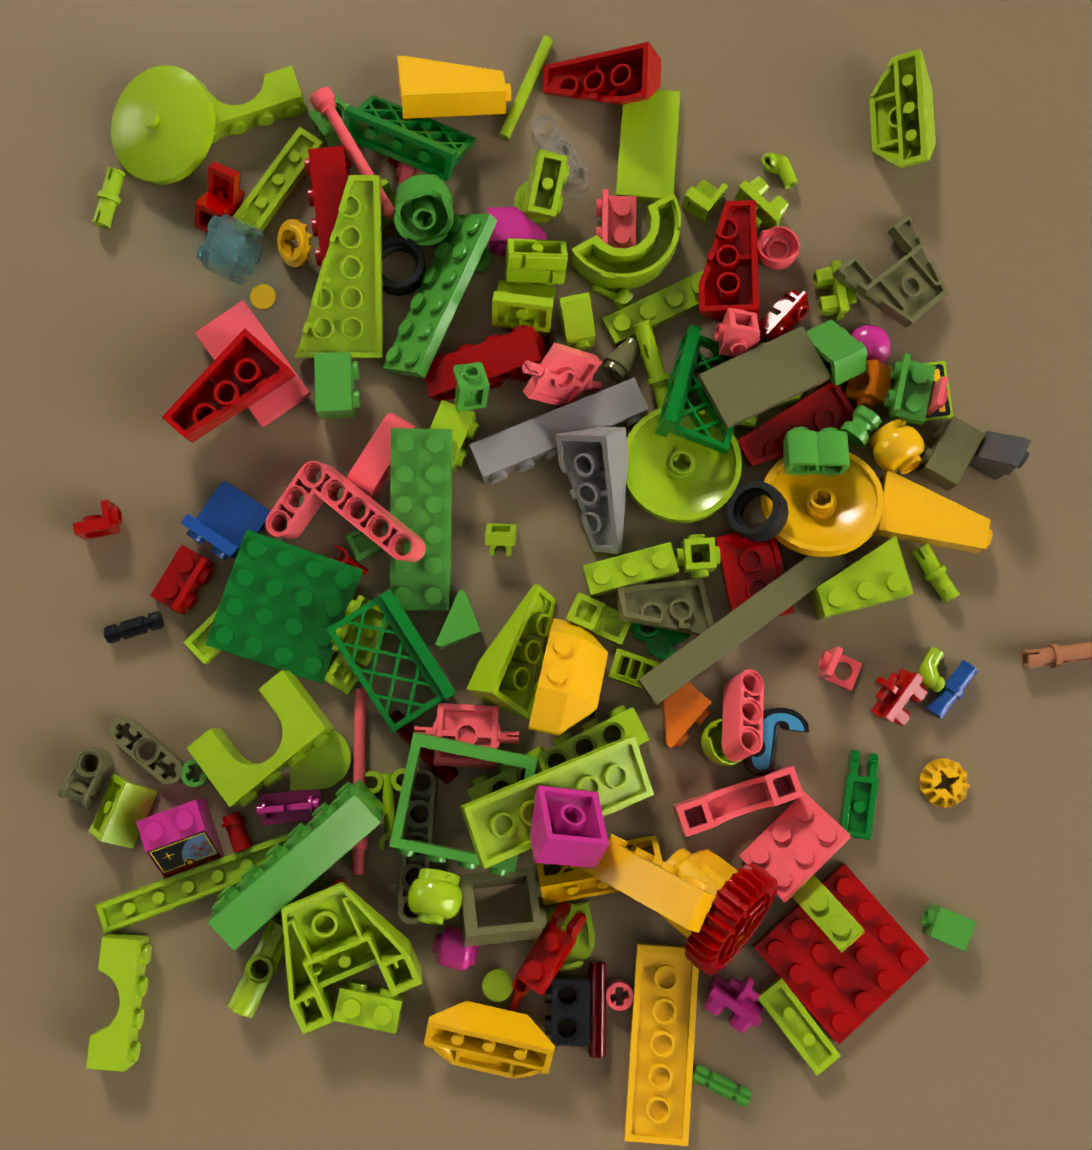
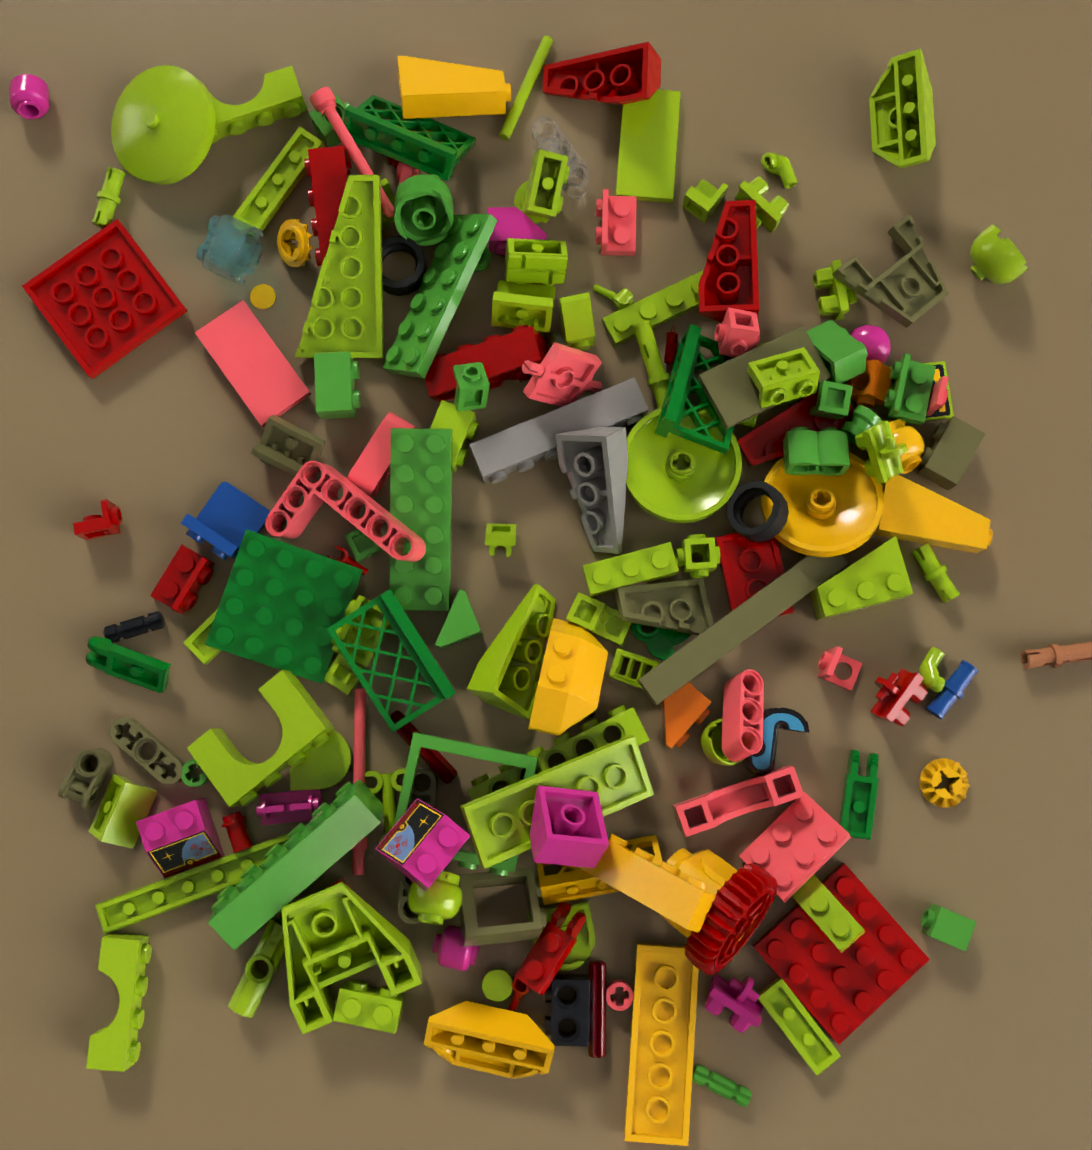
red wedge [162,328,295,443] -> none
red brick [194,161,245,238] -> none
coral plate [414,703,519,769] -> none
lime brick [571,192,681,290] -> none
olive cone [602,337,640,382] -> none
coral hair [757,226,801,270] -> none
red hinge [758,289,810,342] -> none
dark grey slope [969,431,1031,480] -> none
none -> dark pink head [9,74,50,119]
none -> red plate [22,218,188,380]
none -> green hinge [86,636,171,693]
none -> olive bracket [251,415,326,478]
none -> slope [375,798,470,891]
none -> red piece [664,325,678,372]
none -> lime bracket [747,347,820,408]
none -> bright green panel [809,380,853,420]
none -> lime hips [855,420,908,484]
none -> lime cylinder [970,224,1029,284]

